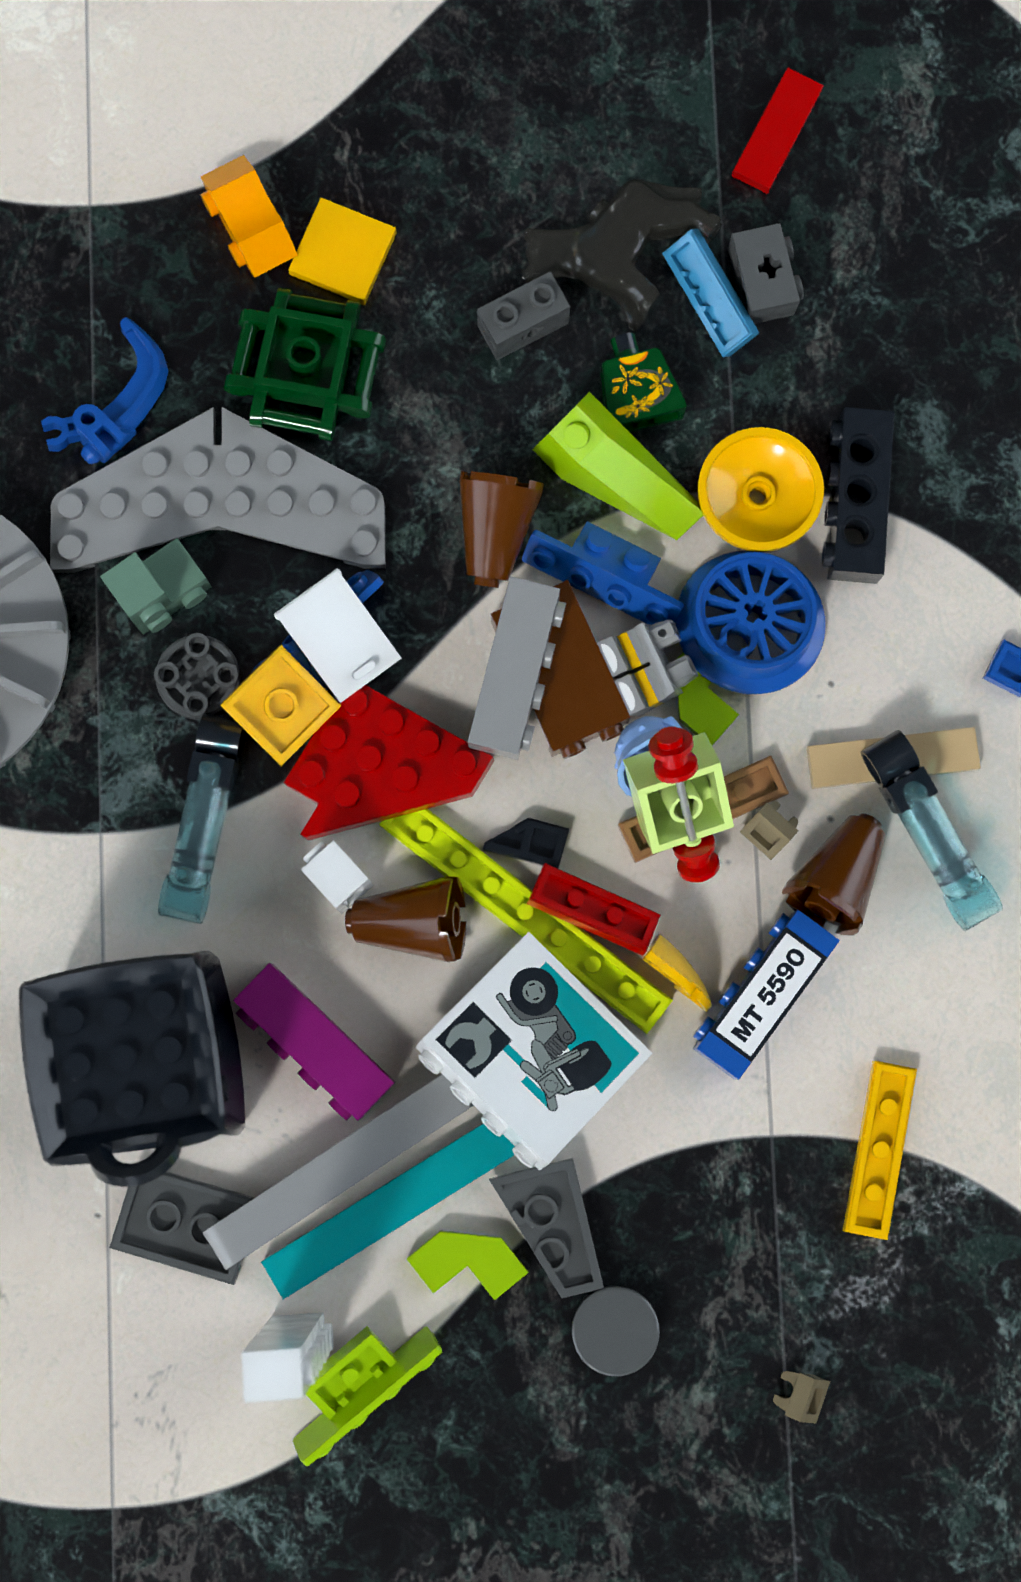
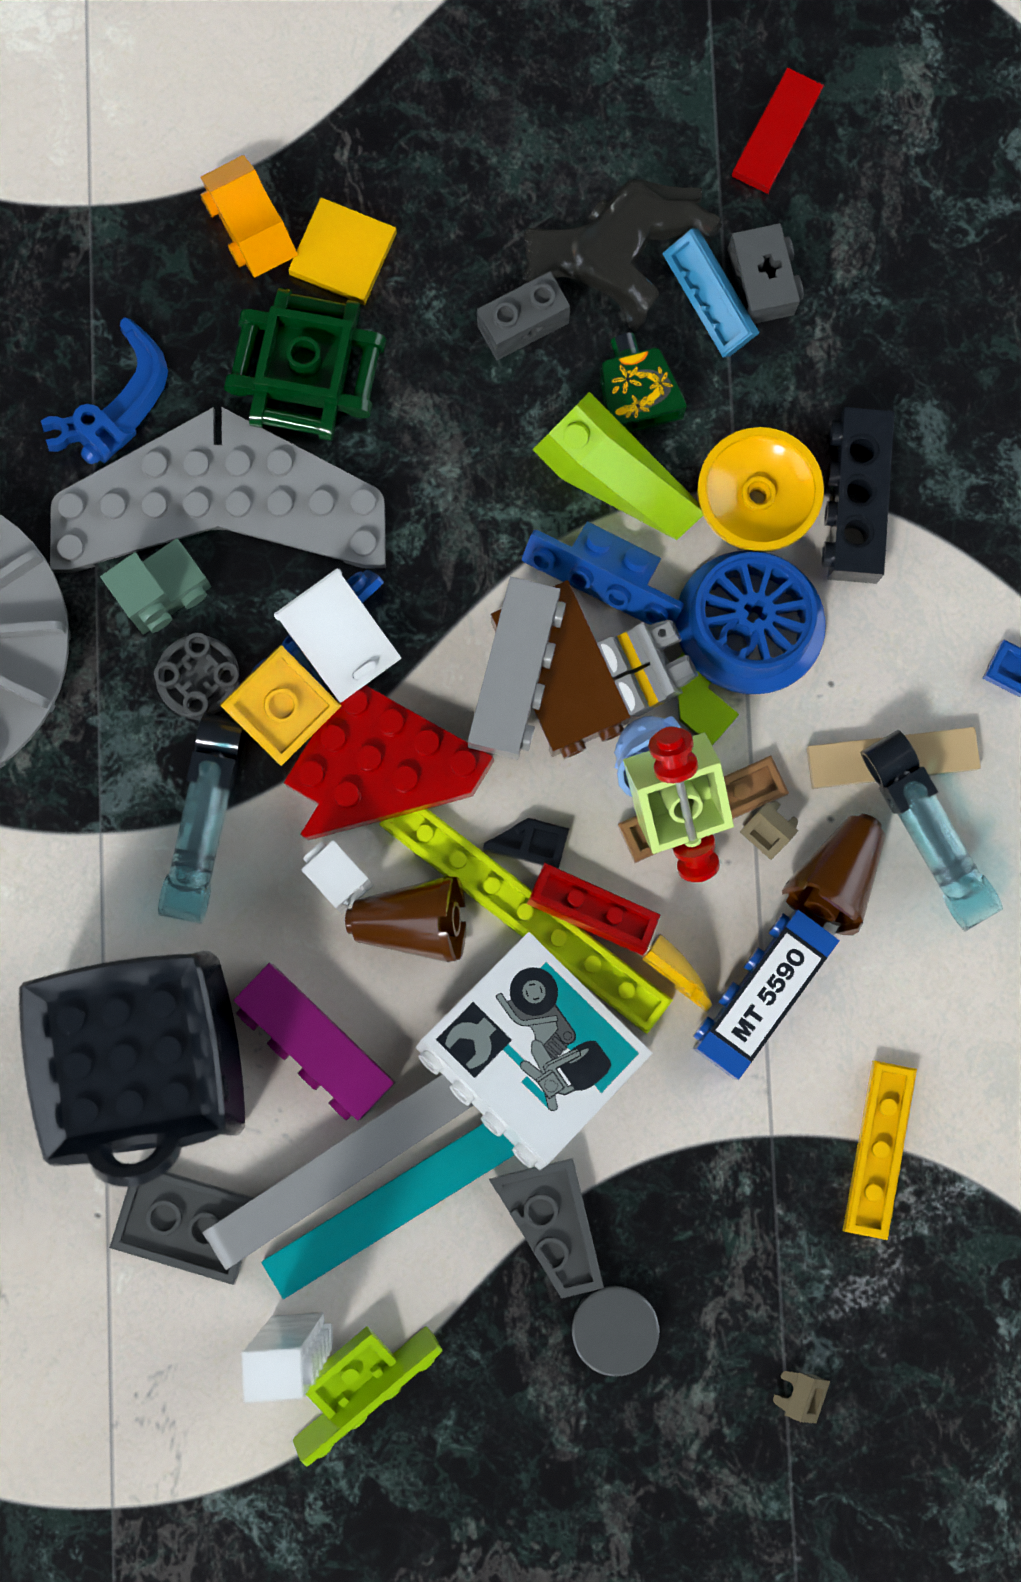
lime tile [407,1230,529,1300] -> none
reddish brown cone [460,471,544,588] -> none

